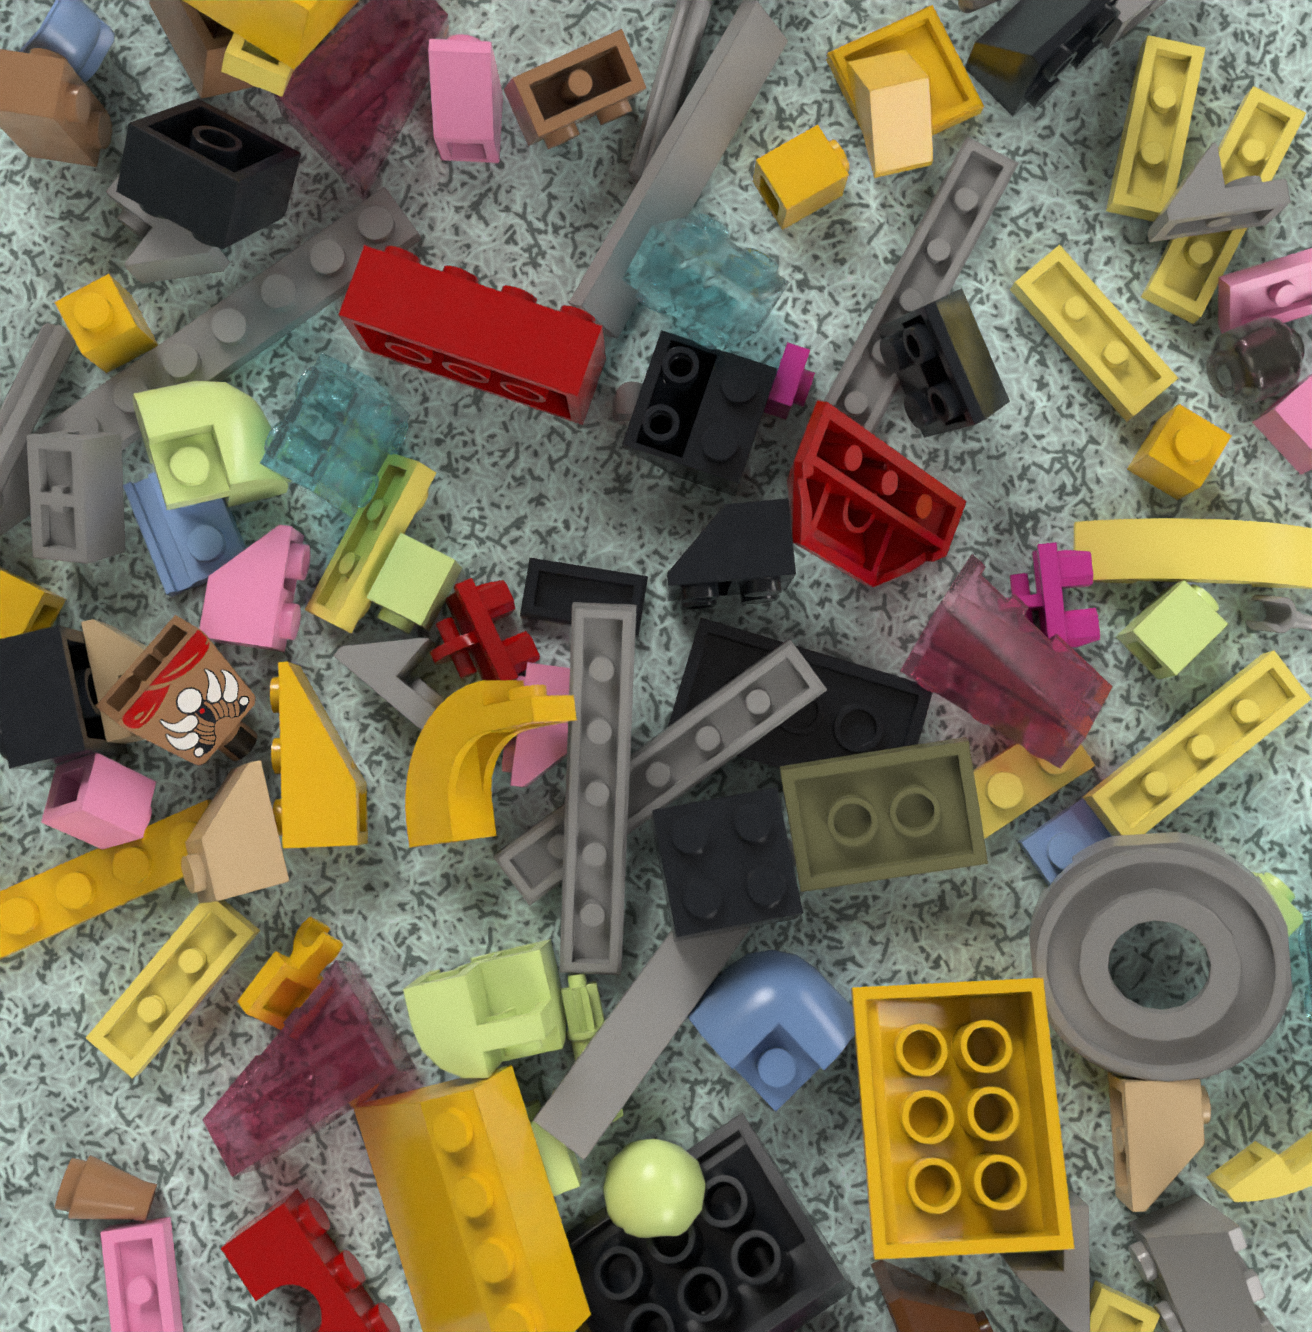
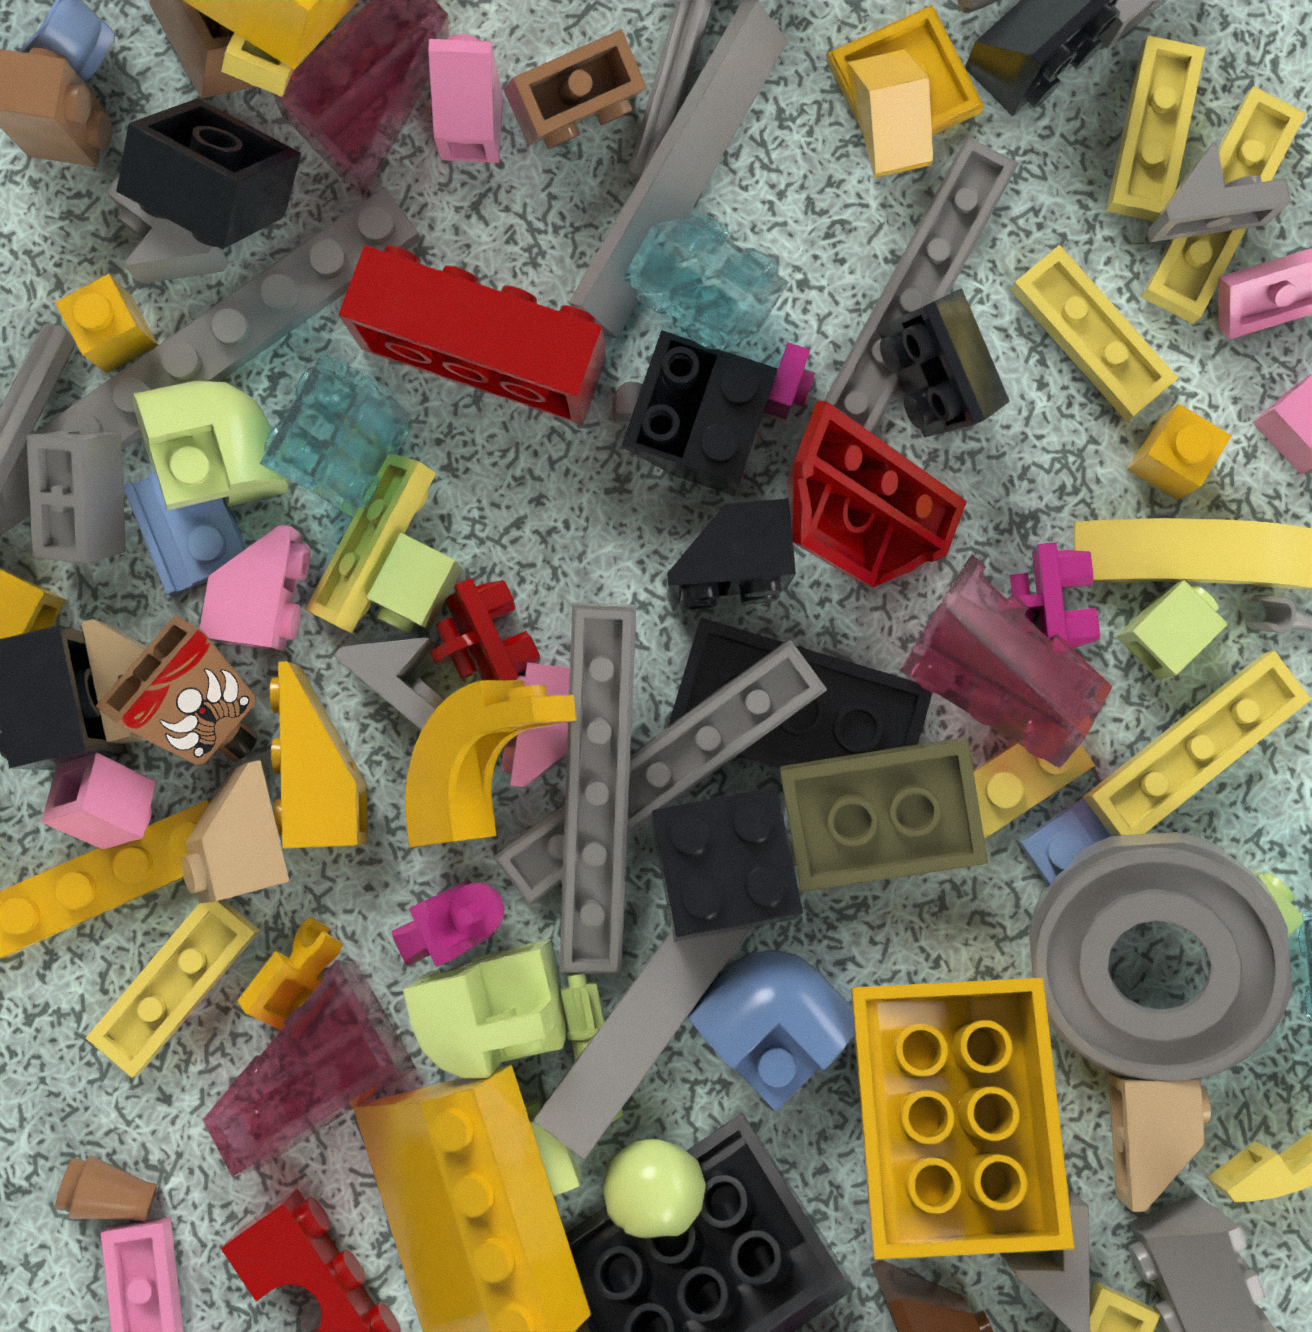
black tile [520,558,648,637] -> none
yellow brick [753,124,850,230] -> none
clear smoke head [1206,316,1305,405] -> none
none -> dark pink hips [392,879,505,967]

